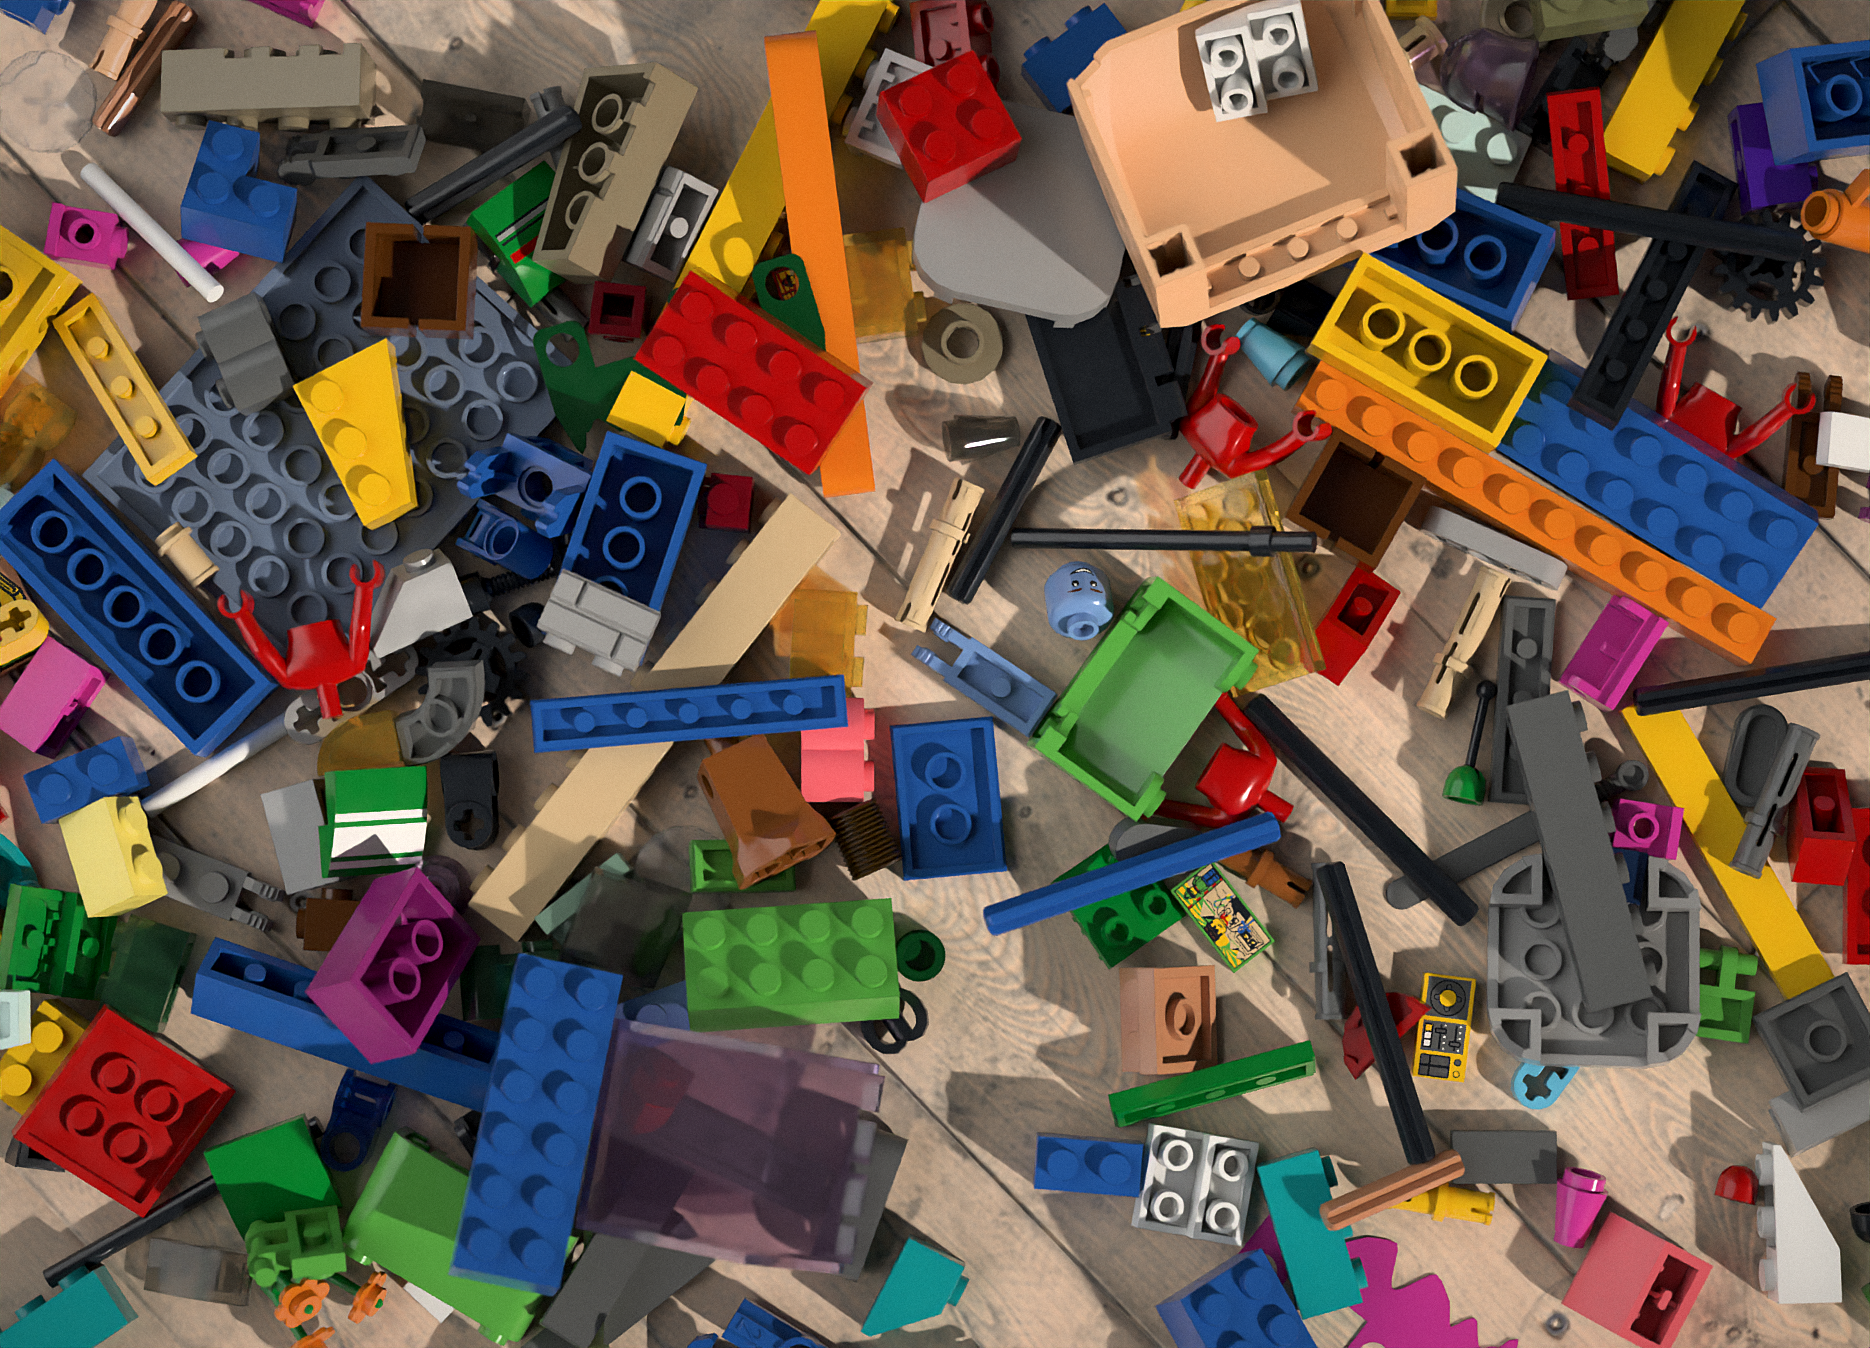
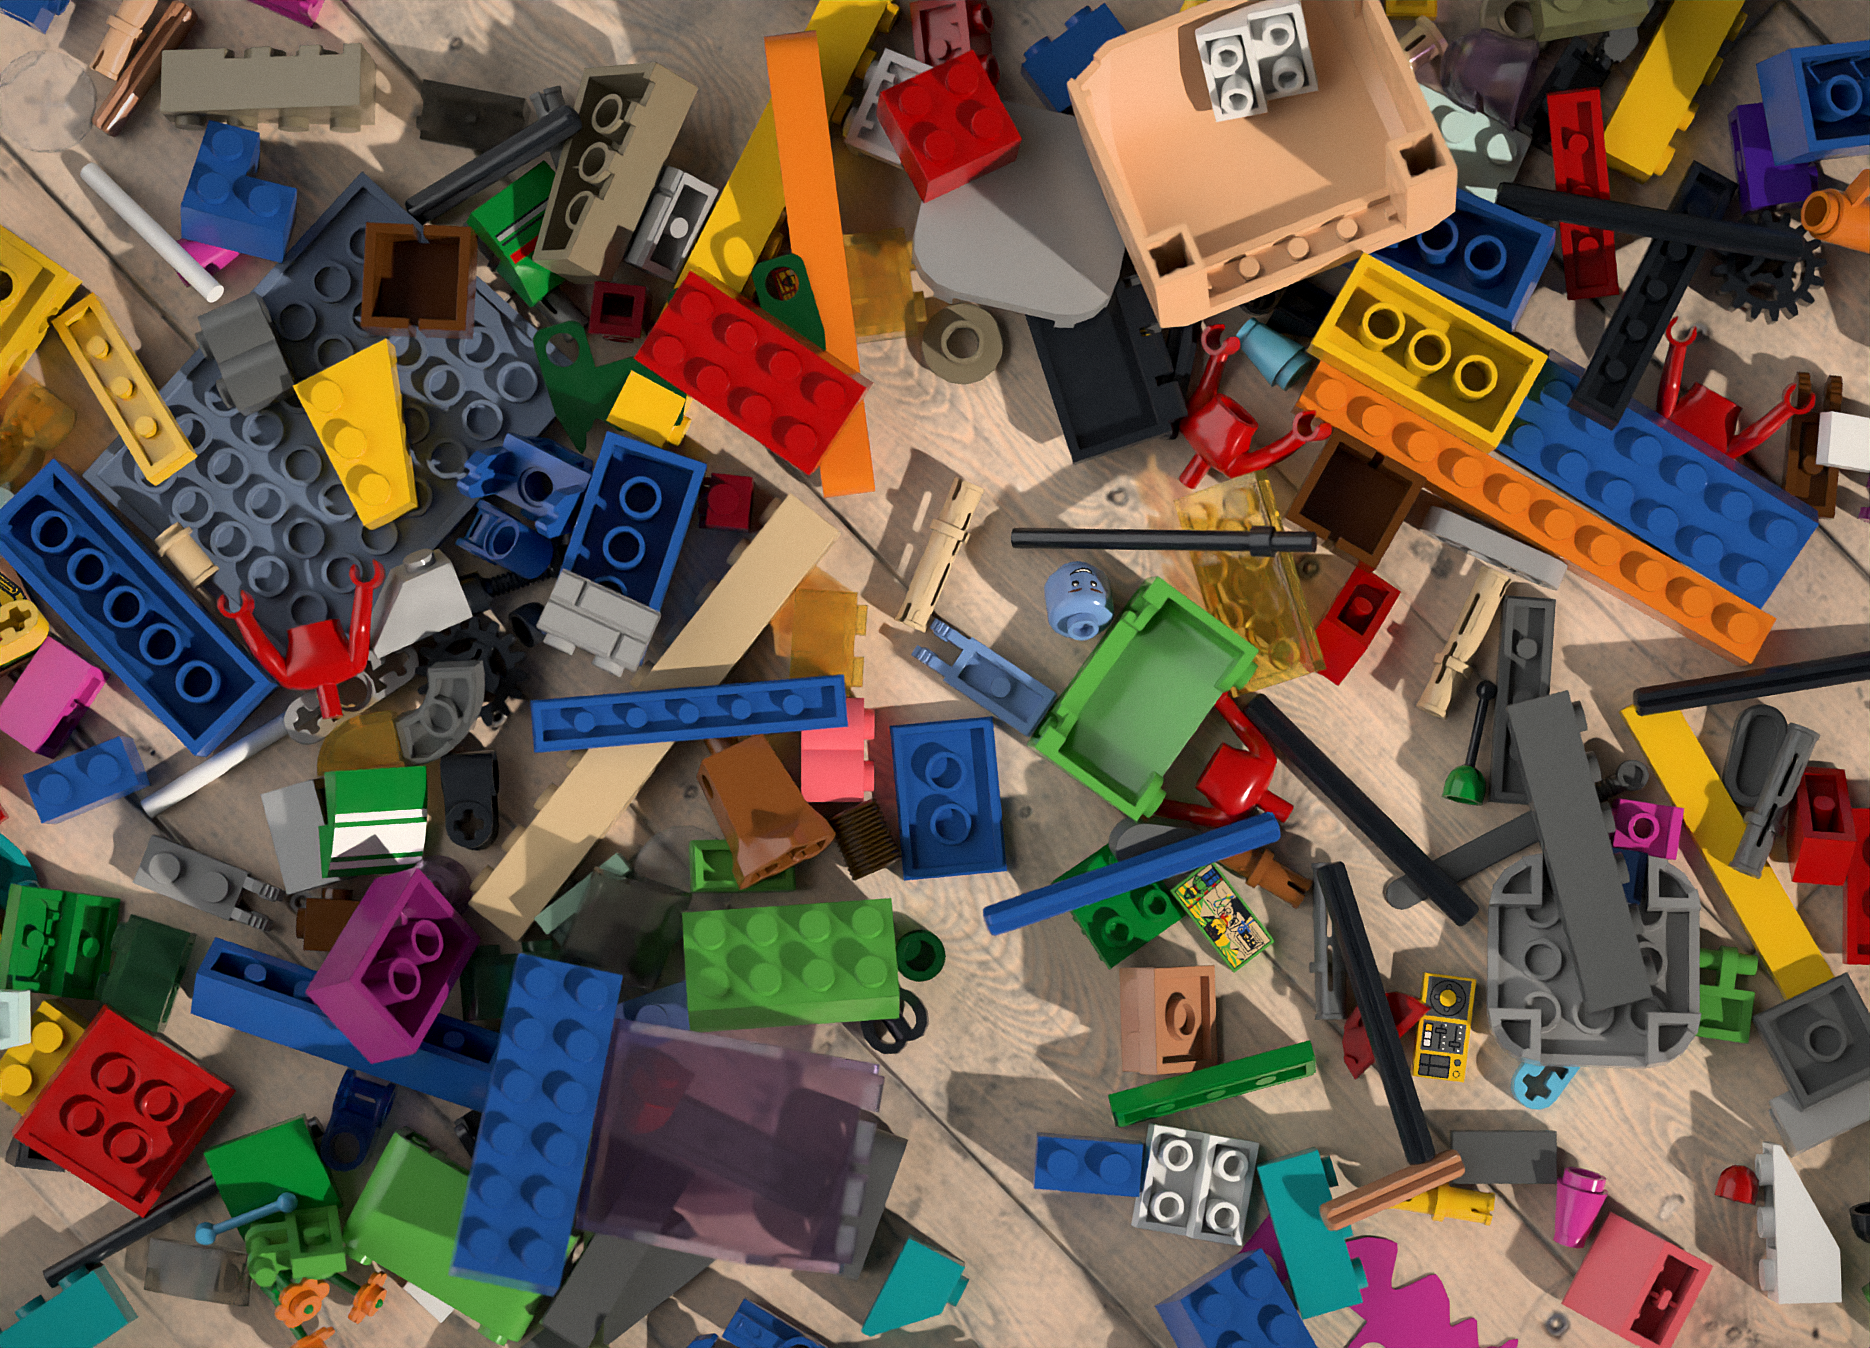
dark pink brick [43,202,129,271] -> none
light yellow brick [58,796,168,918] -> none
dark grey hinge [277,124,426,186] -> none
clear smoke cone [942,414,1020,465] -> none
black axle [946,416,1062,605] -> none
dark pink hinge [1557,595,1669,713] -> none
none -> dark azure hinge [195,1192,298,1245]

